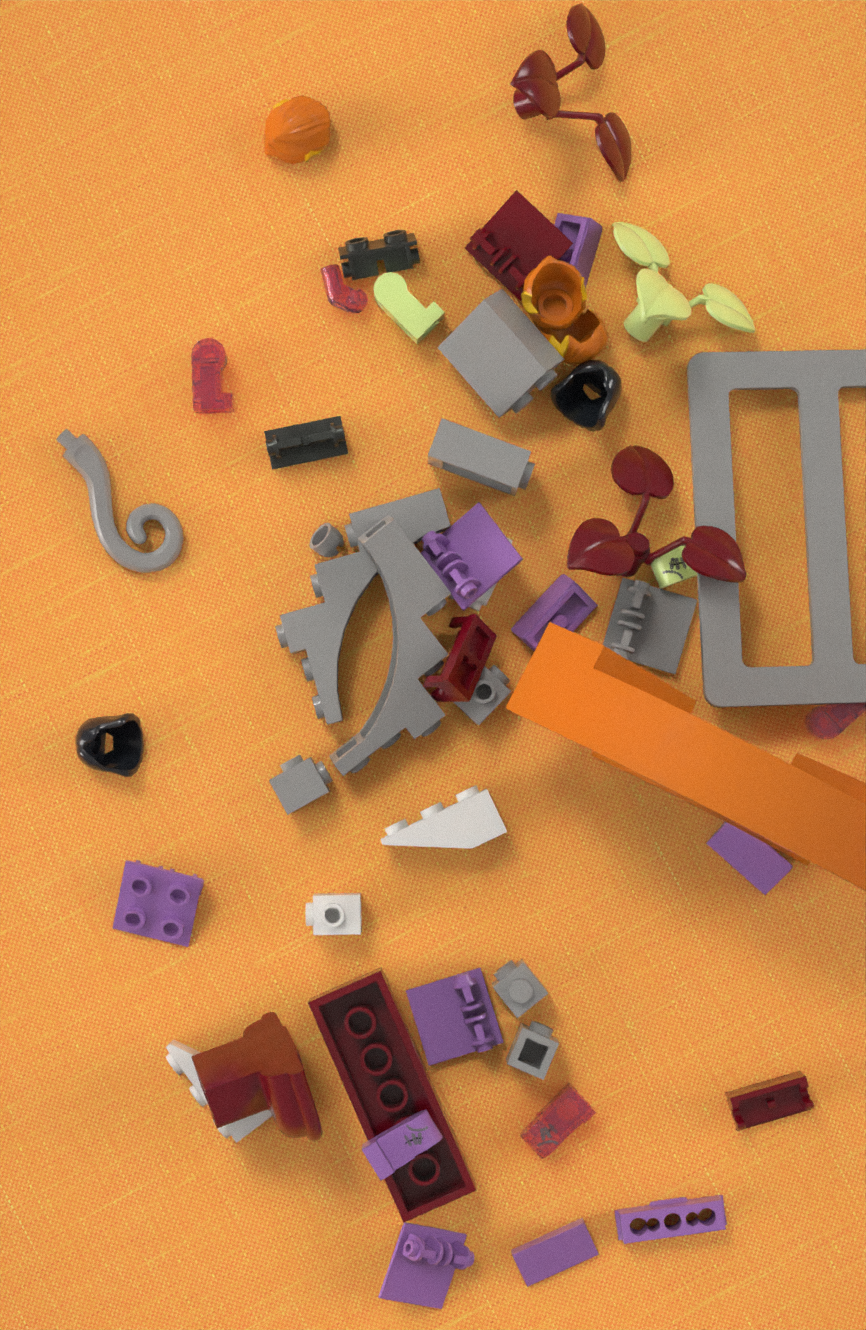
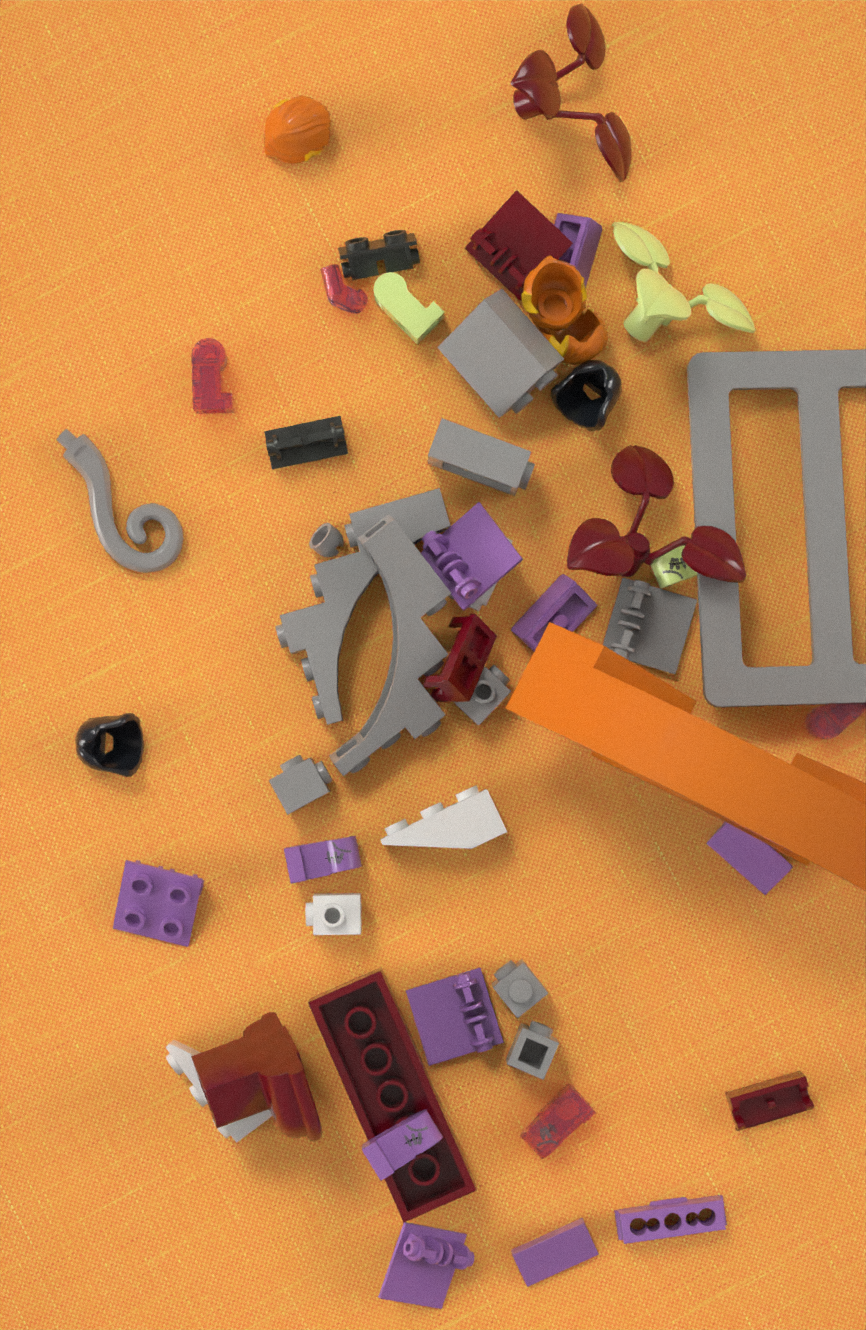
none -> medium lavender leg [284,836,362,884]

